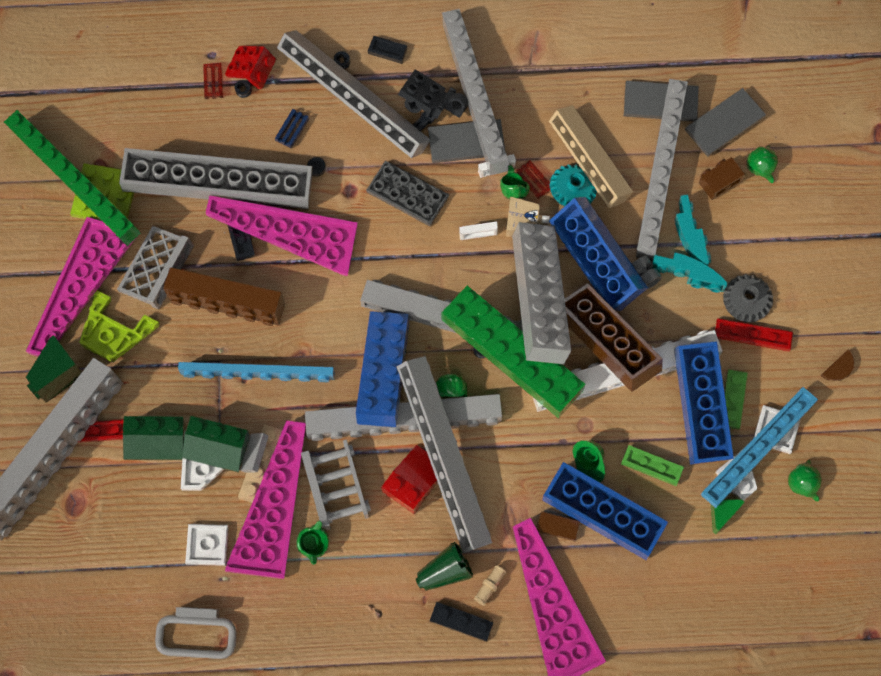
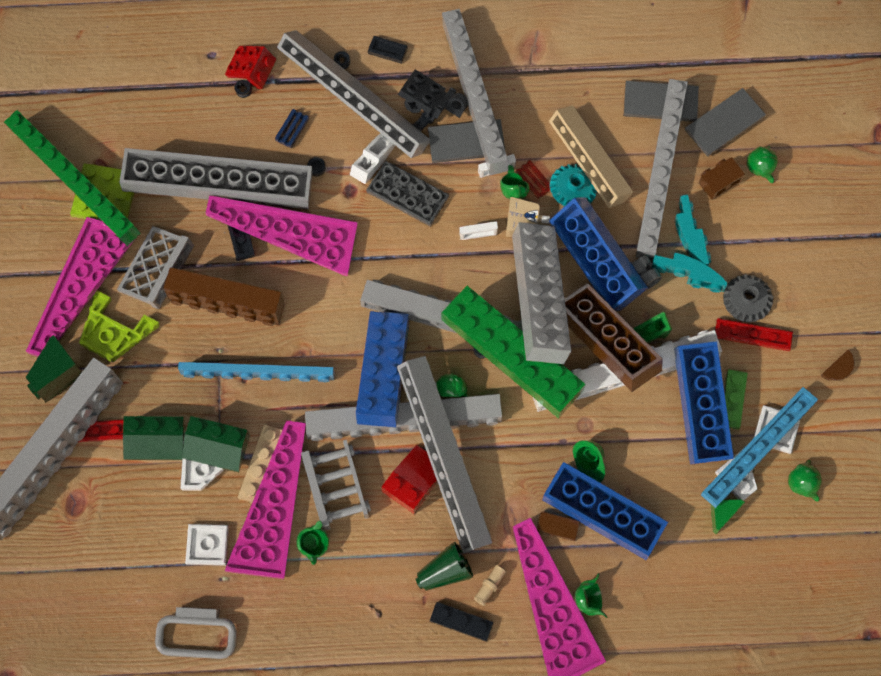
clear red tile [203,63,223,99] -> none
light grey tile [240,433,268,473] -> none
bright green plate [621,445,684,486] -> none
none -> white slope [350,133,395,184]
none -> green hair [575,573,608,618]
none -> green slope [633,312,672,343]

